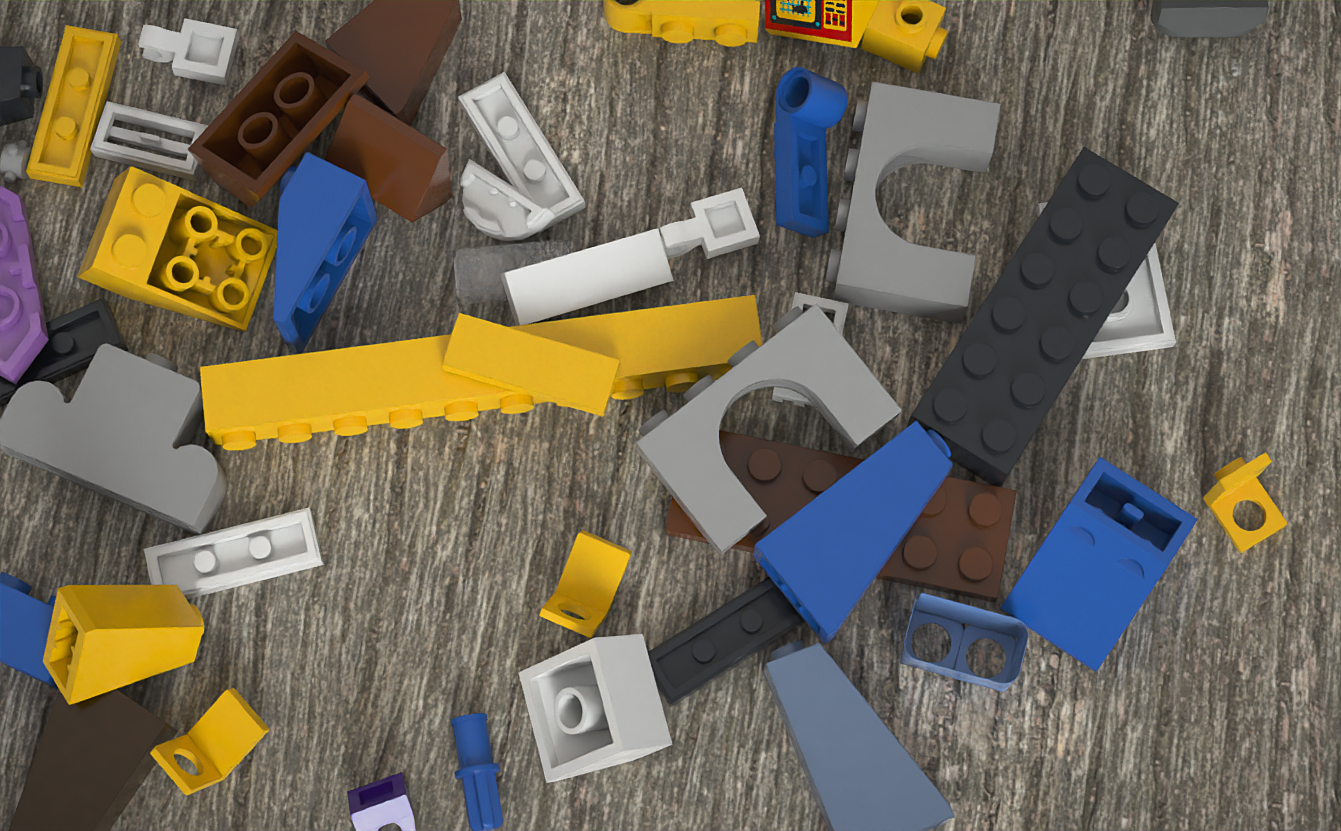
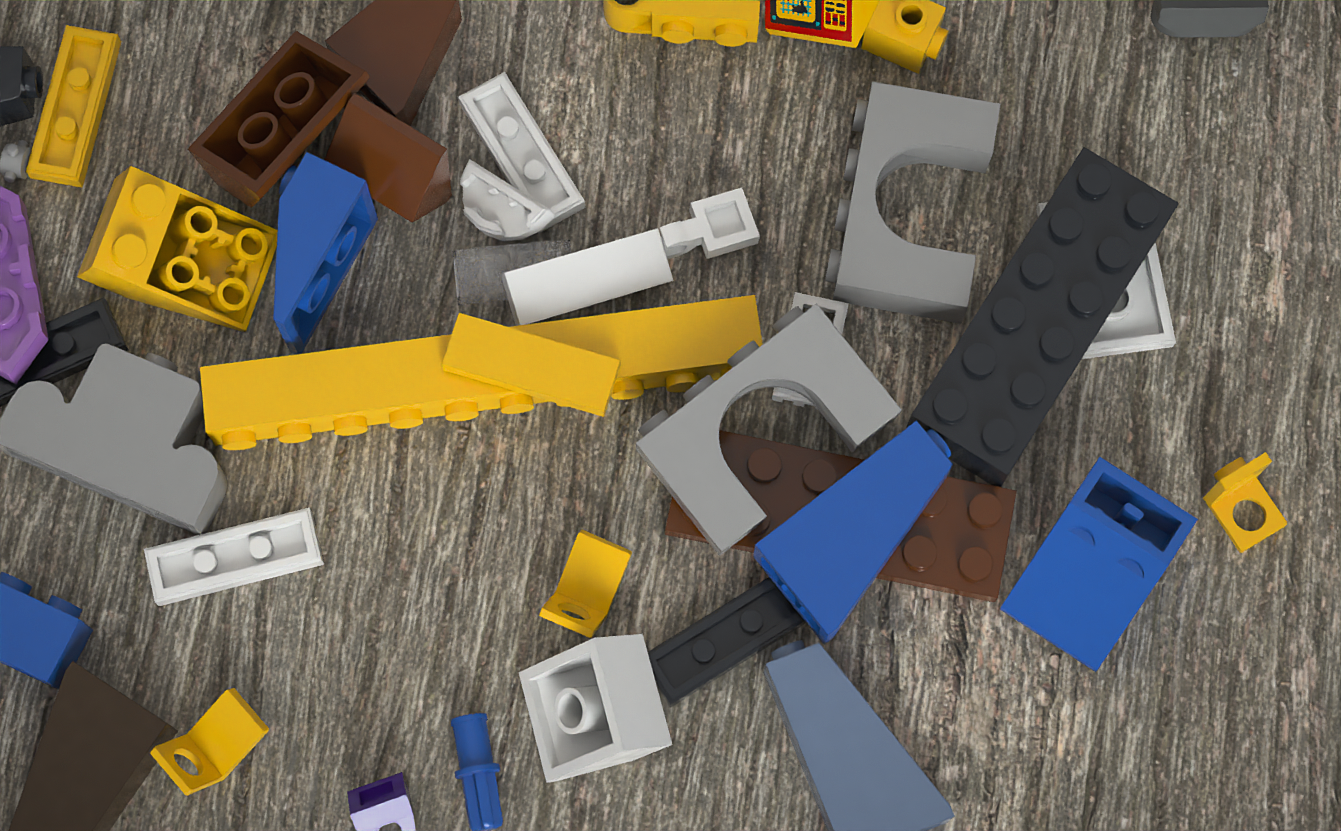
yellow slope [42,585,204,705] -> none
white tile [90,101,208,181] -> none
white plate [138,18,239,86] -> none
blue plate [774,67,848,238] -> none
medium blue piece [900,592,1029,692] -> none

